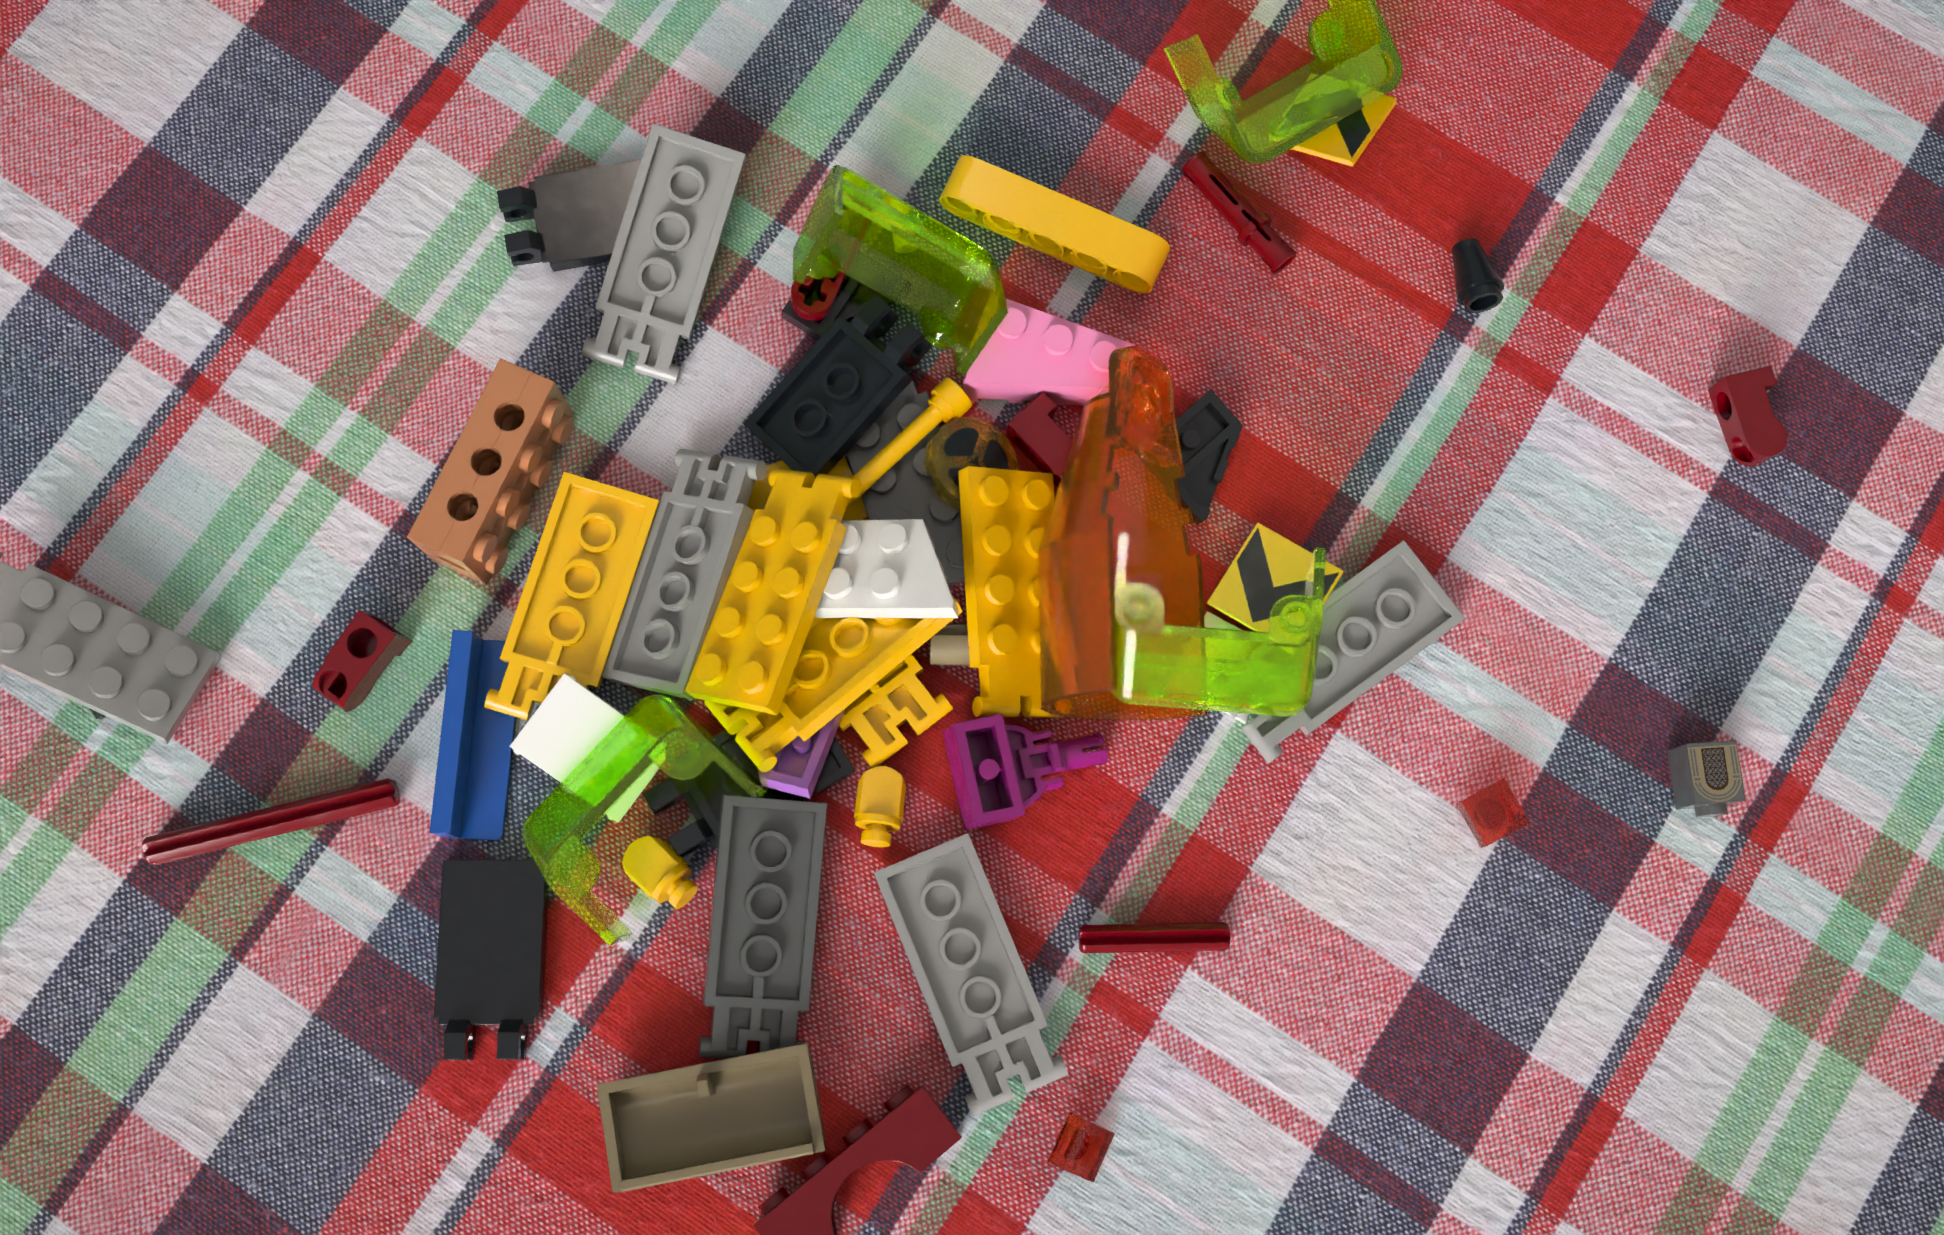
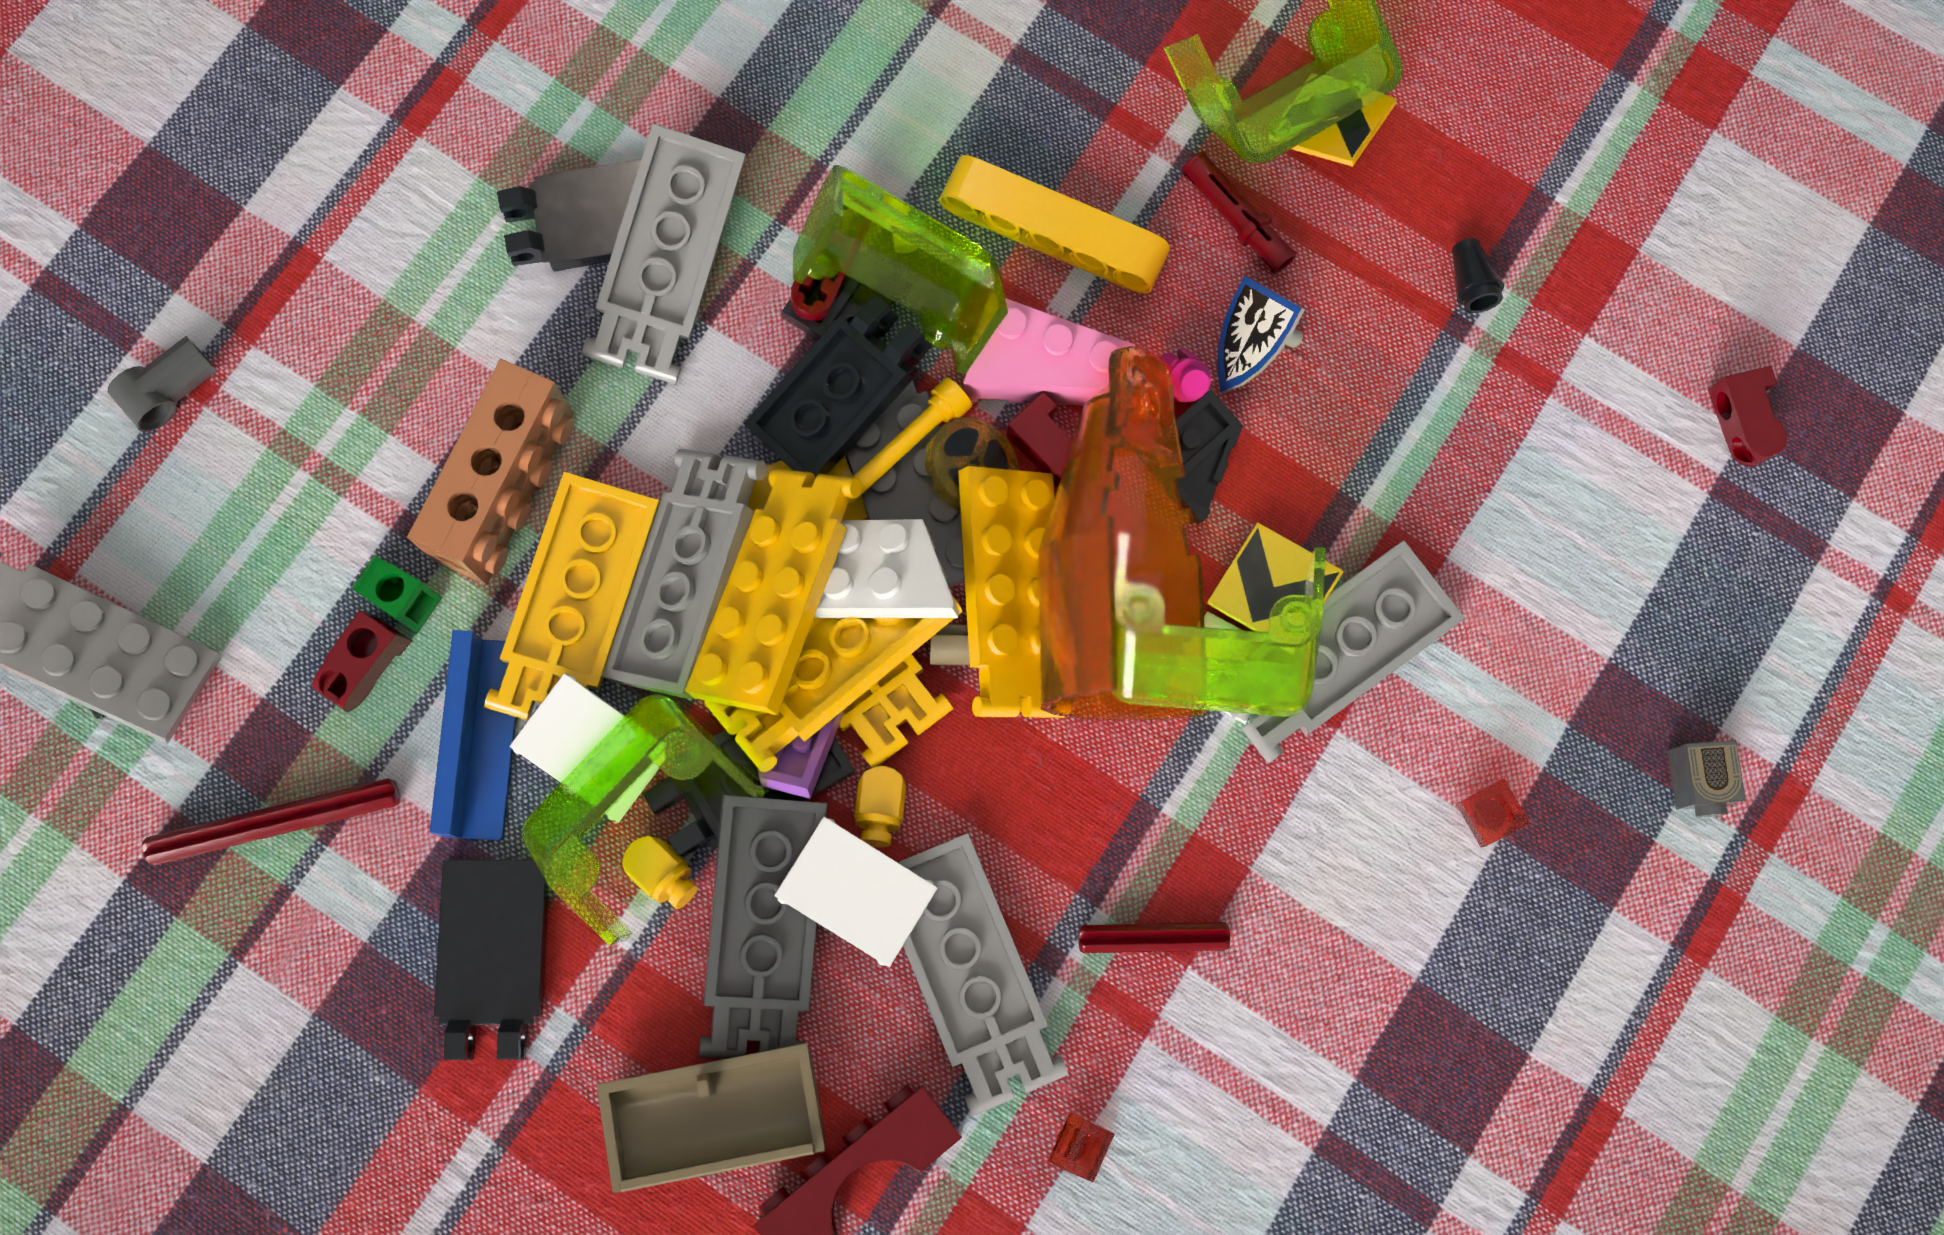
magenta brick [942,714,1108,831] -> none
none -> dark grey piece [107,336,217,432]
none -> green leg [351,555,443,634]
none -> white piece [774,817,938,967]
none -> dark pink arm [1159,348,1211,403]
none -> shield [1217,275,1305,394]

